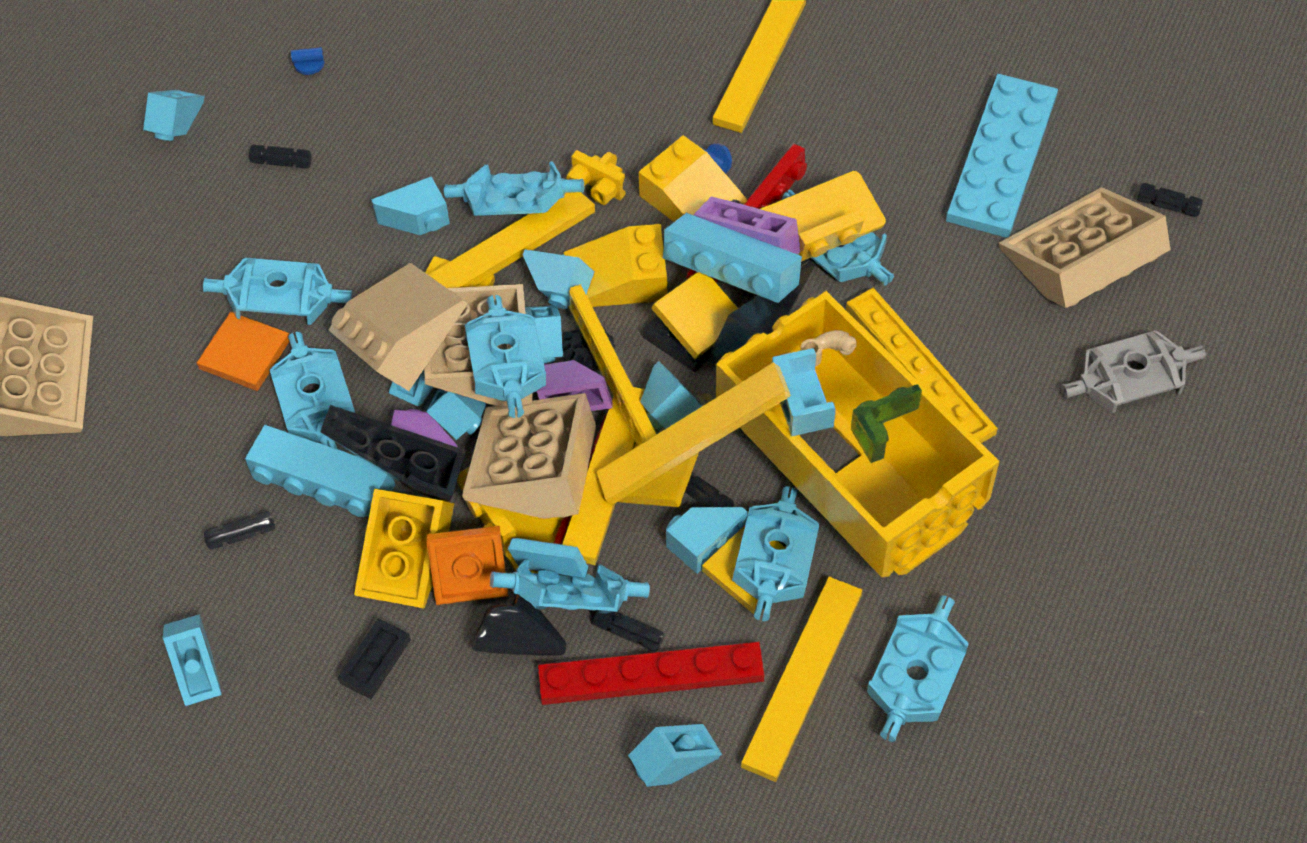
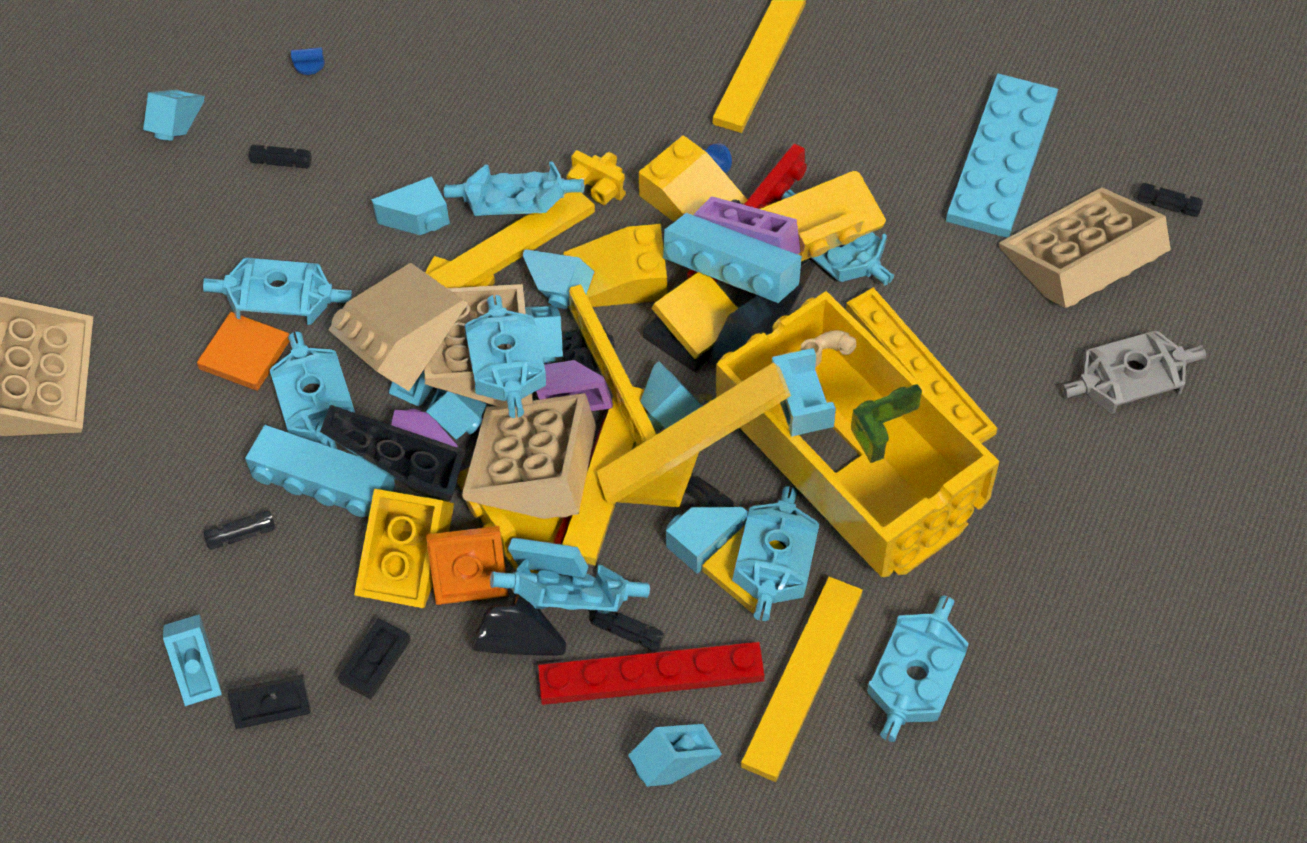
none -> black plate [228,674,311,729]

